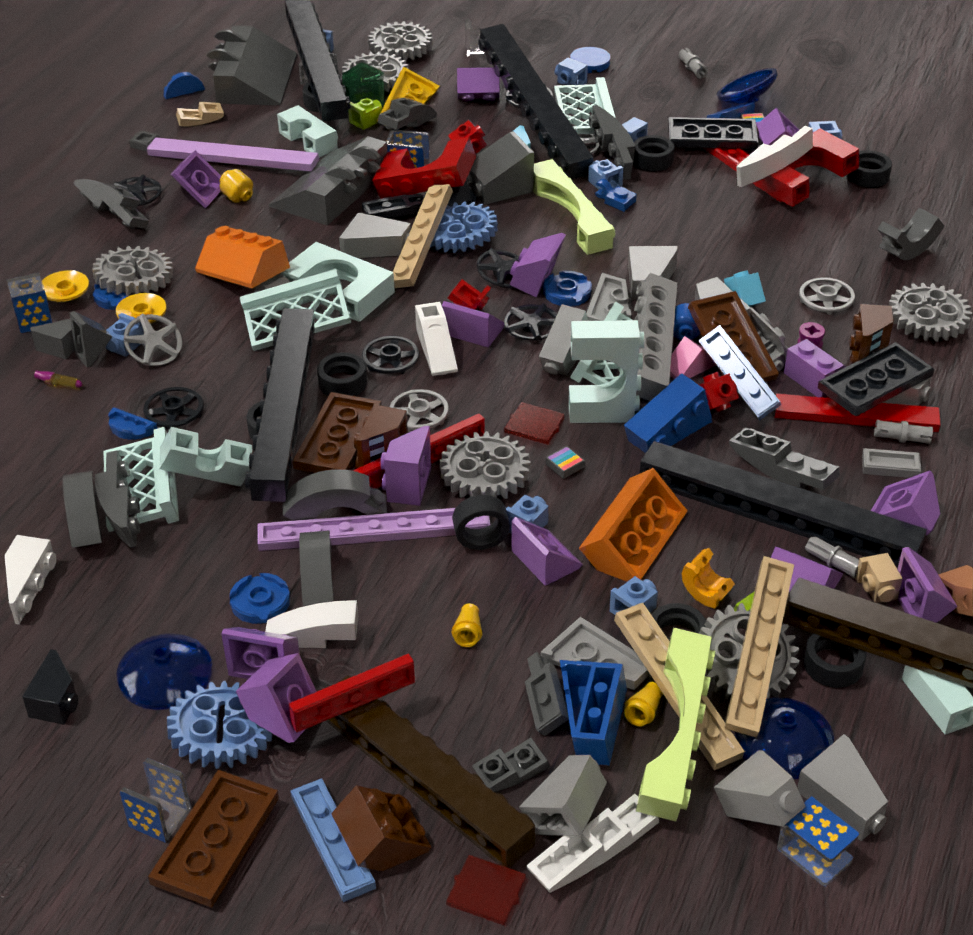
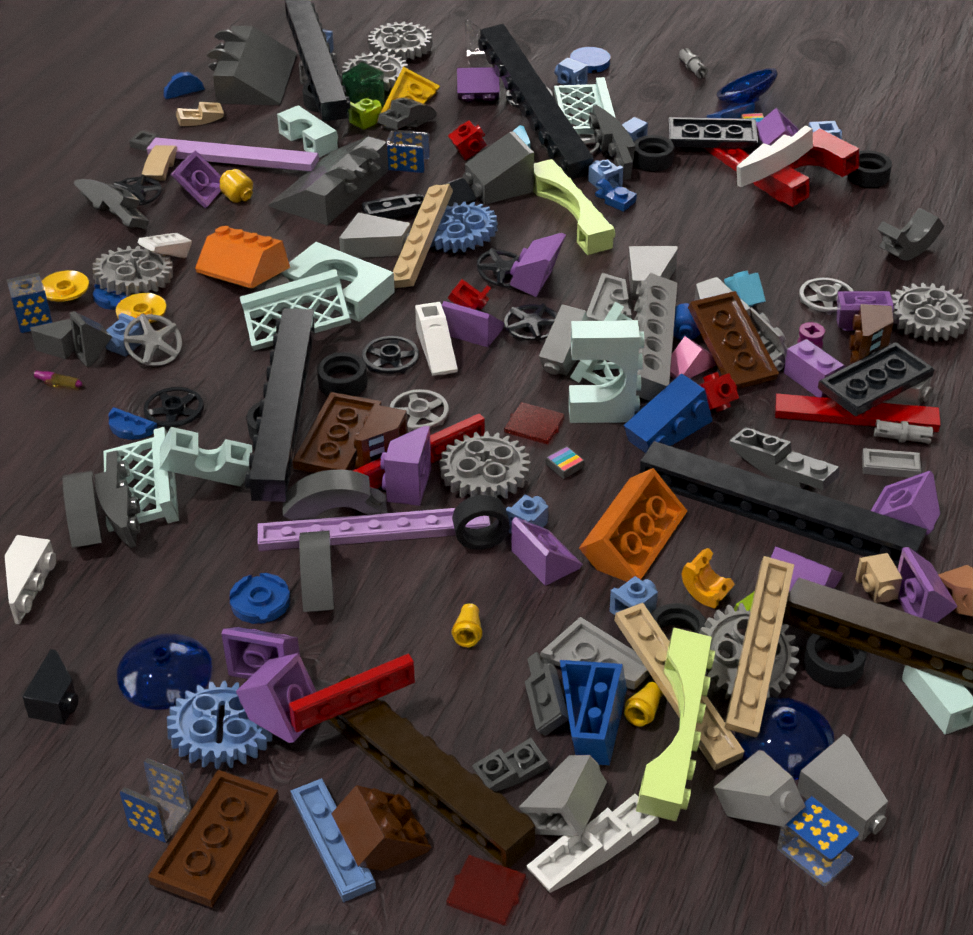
white slope [265,600,358,648] -> none
red arch [373,137,476,199] -> none
blue tile [543,271,592,306] -> none
tile [699,325,782,420] -> none
light grey axle [805,537,859,578] -> none
none -> white slope [137,233,192,258]
none -> tan slope [142,145,178,180]
none -> medium lavender slope [837,291,894,331]

